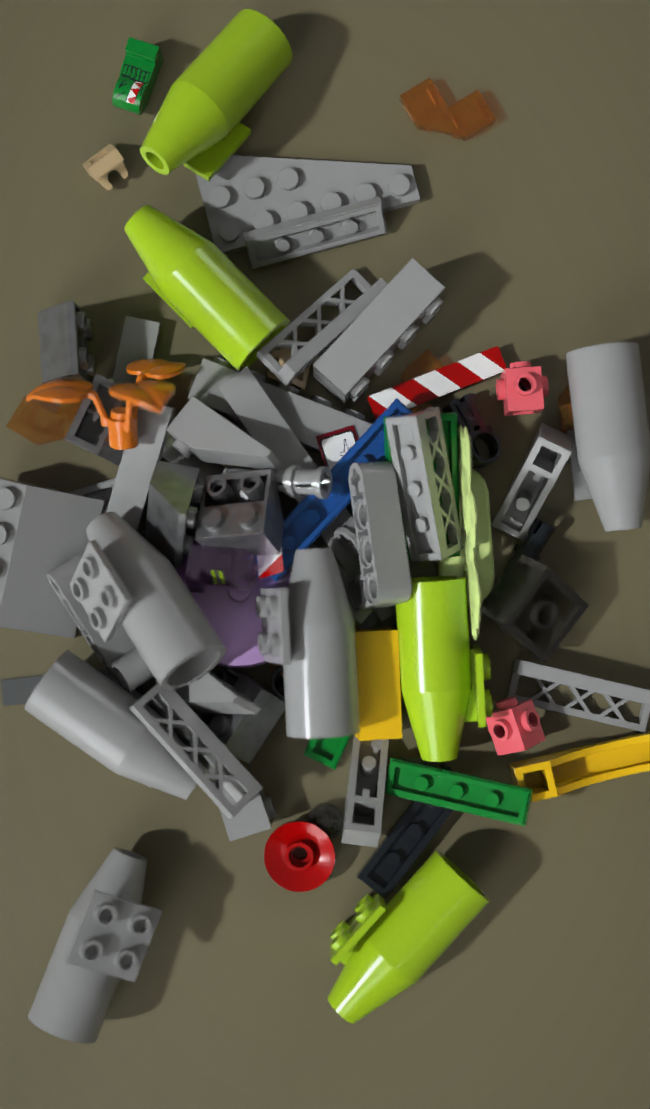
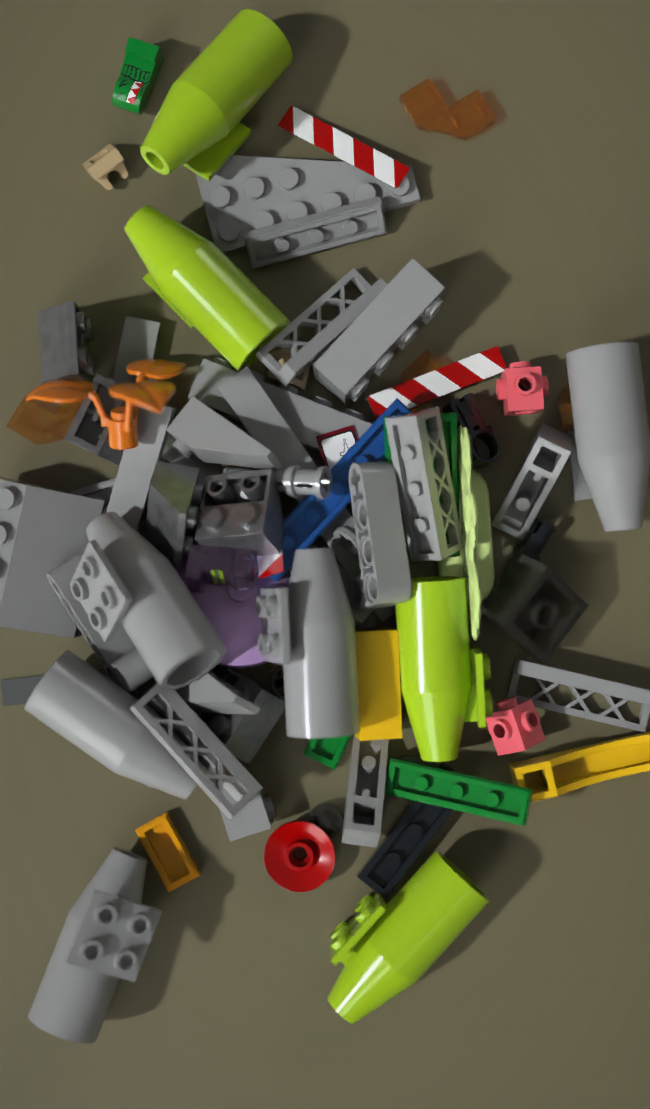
none -> light orange tile [135,811,201,893]
none -> sticker [278,106,410,188]

